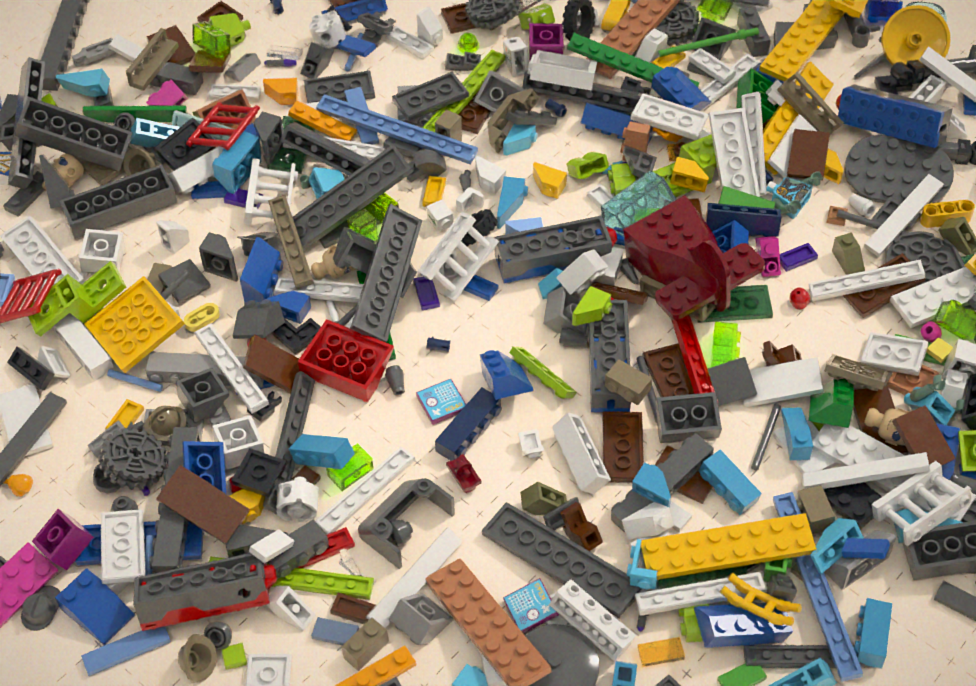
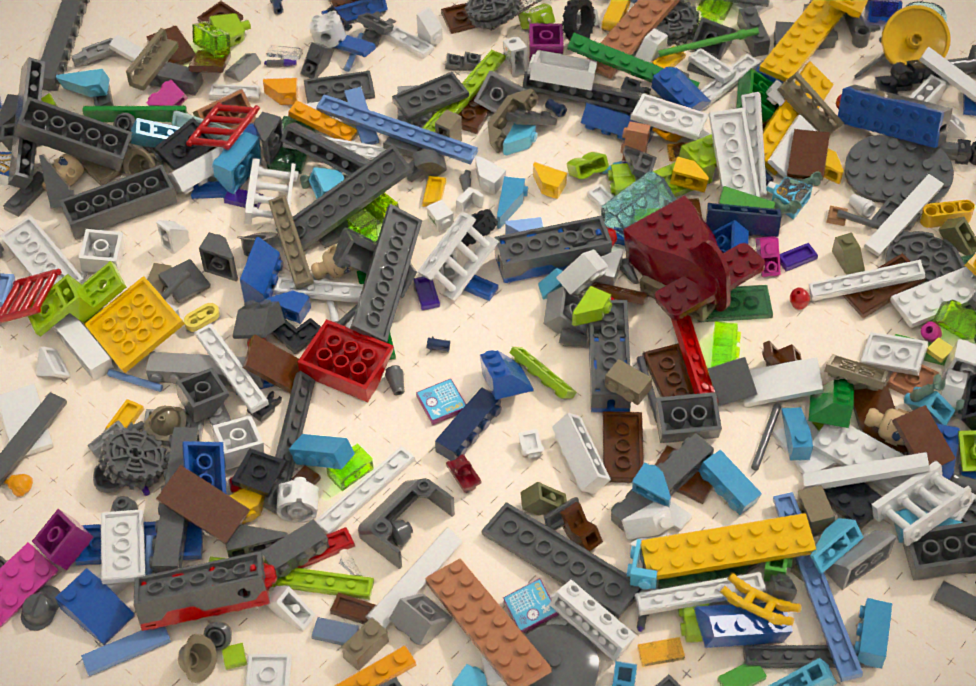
black plate [7,346,55,391] -> none
white tile [249,529,294,563] -> none
clear neon green cone [457,32,479,53] -> none
blue tile [841,538,890,559] -> none

